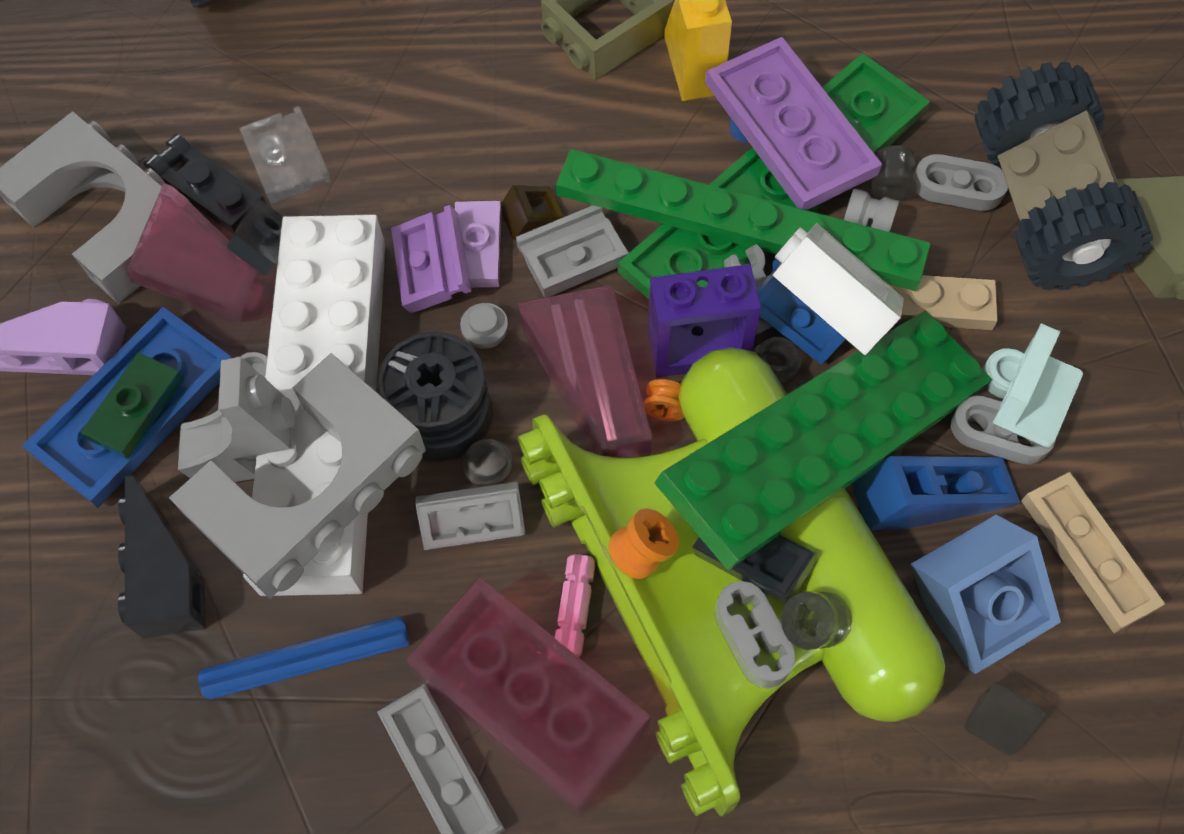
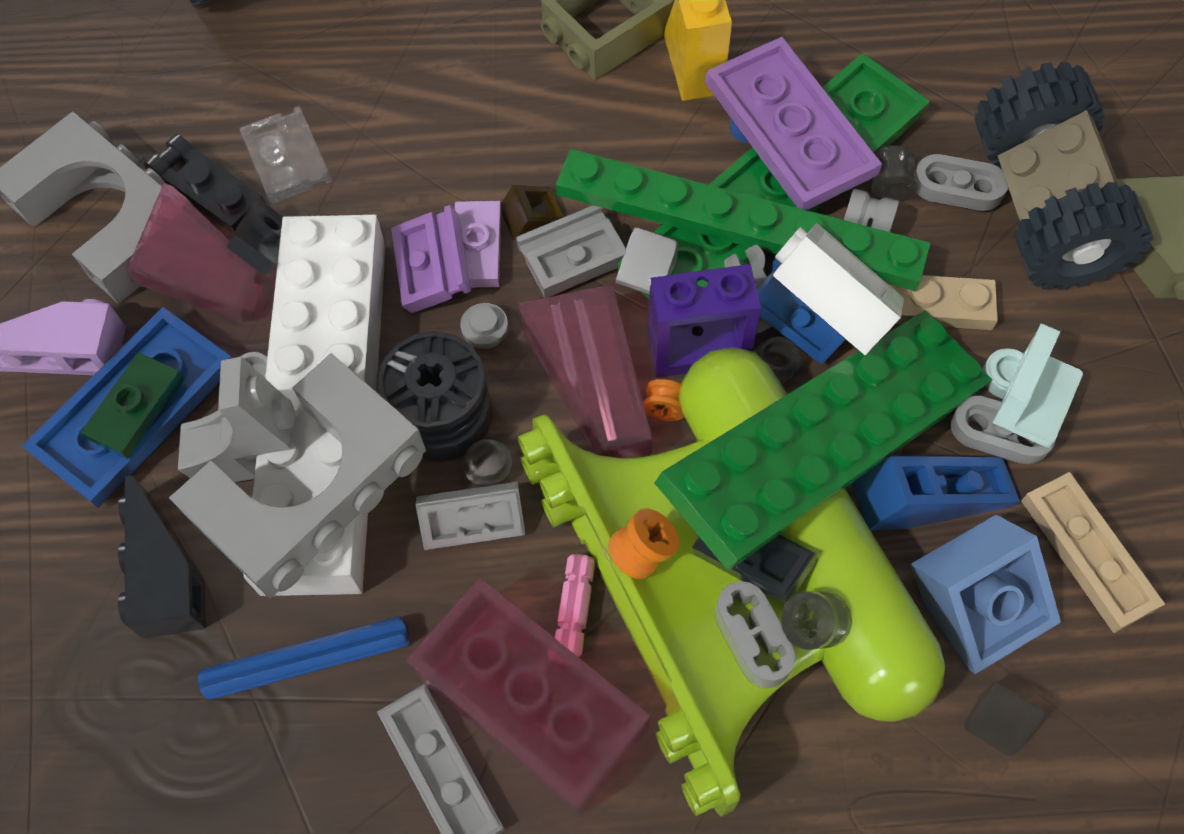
none -> light grey slope [616,228,678,294]

